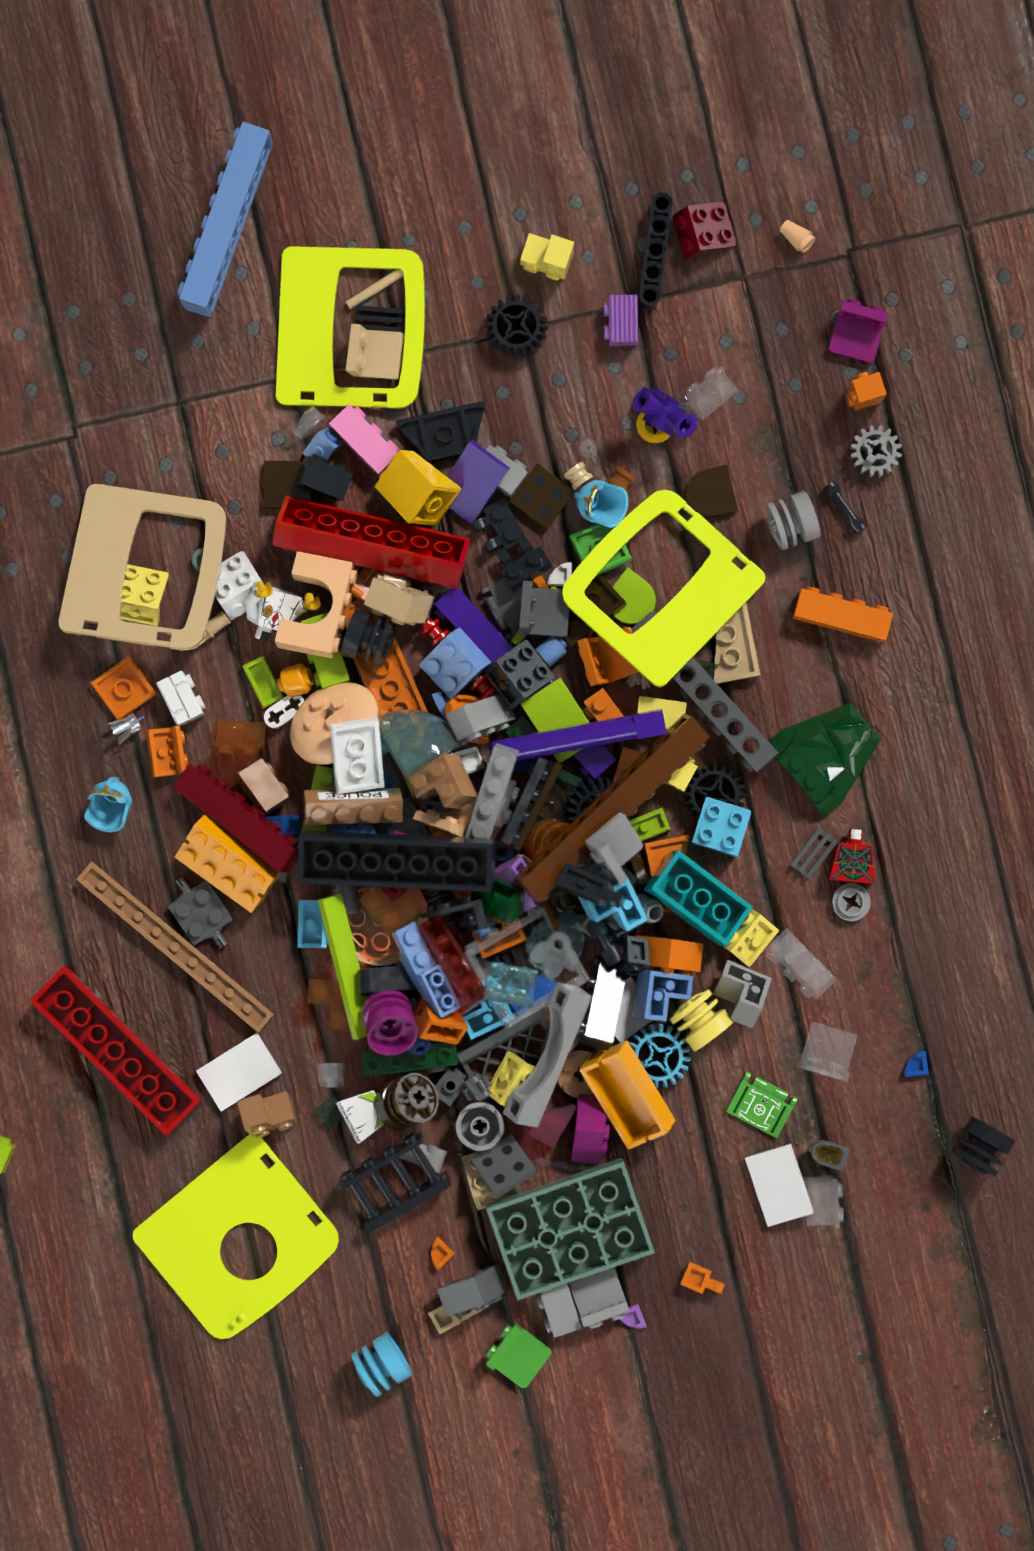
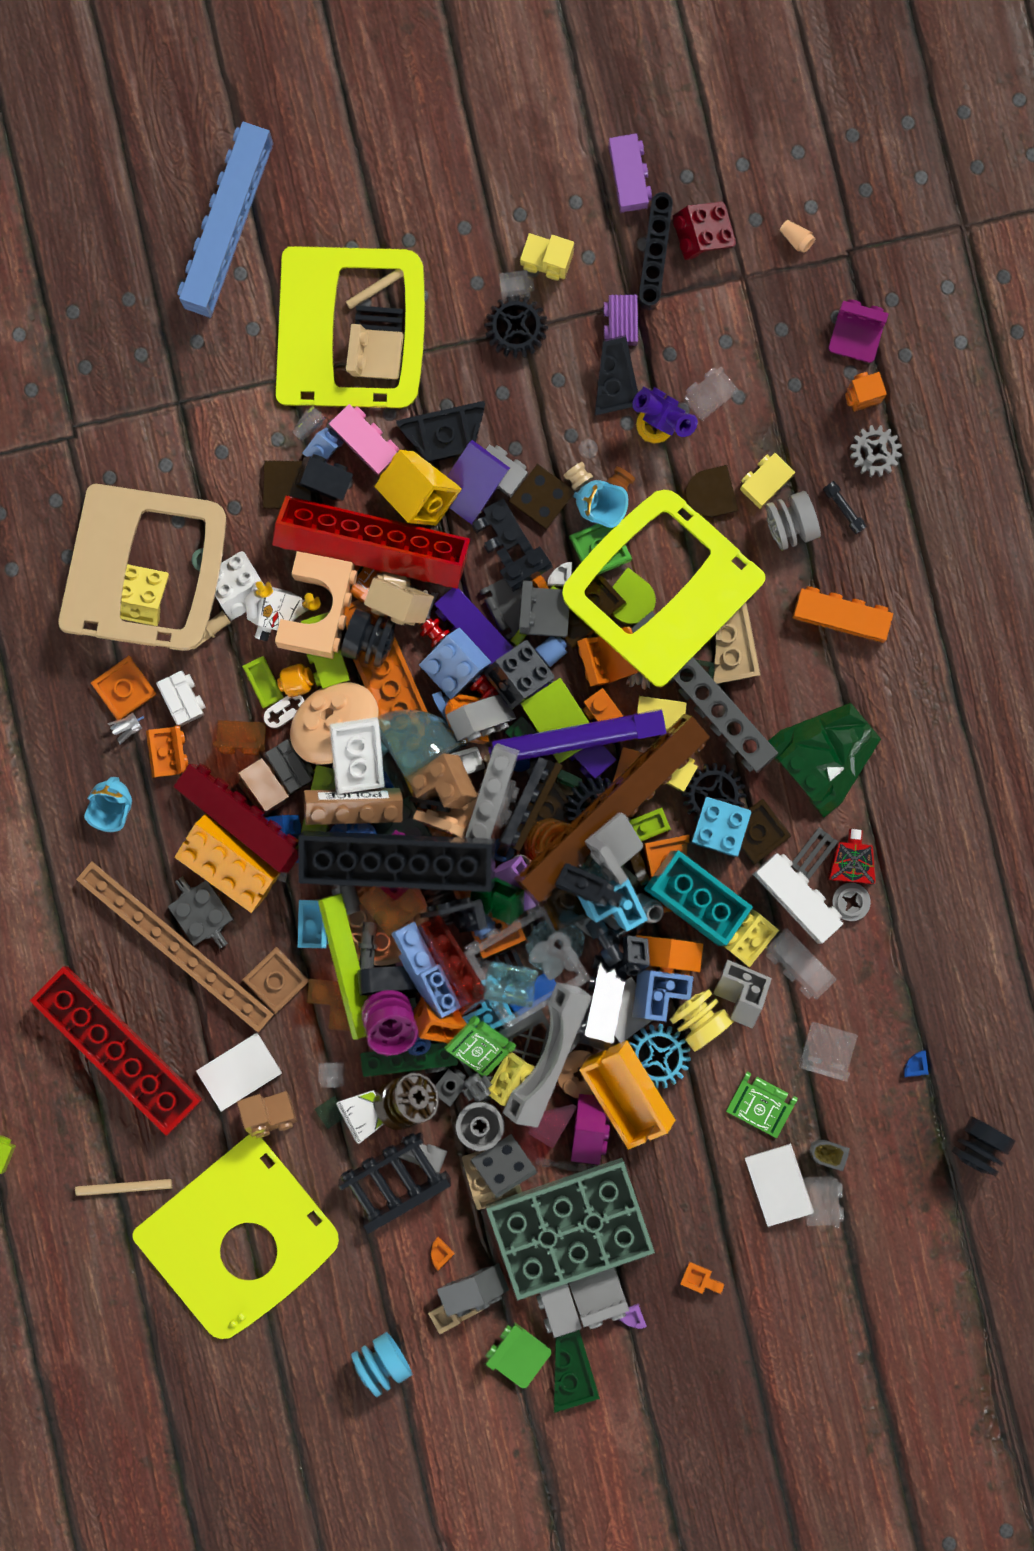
none -> tan bar [75,1179,172,1196]
none -> medium nougat tile [243,947,310,1014]
none -> dark grey brick [265,739,315,795]
none -> dark grey pin [358,922,378,969]
none -> bright green piece [444,1016,516,1076]
none -> clear brick [499,270,534,302]
none -> dark green wing [554,1330,600,1413]
none -> black wing [595,335,638,415]
none -> medium lavender brick [608,134,652,213]
none -> light yellow brick [740,453,795,509]
none -> dark brown tile [741,798,792,865]
none -> white brick [753,853,843,944]

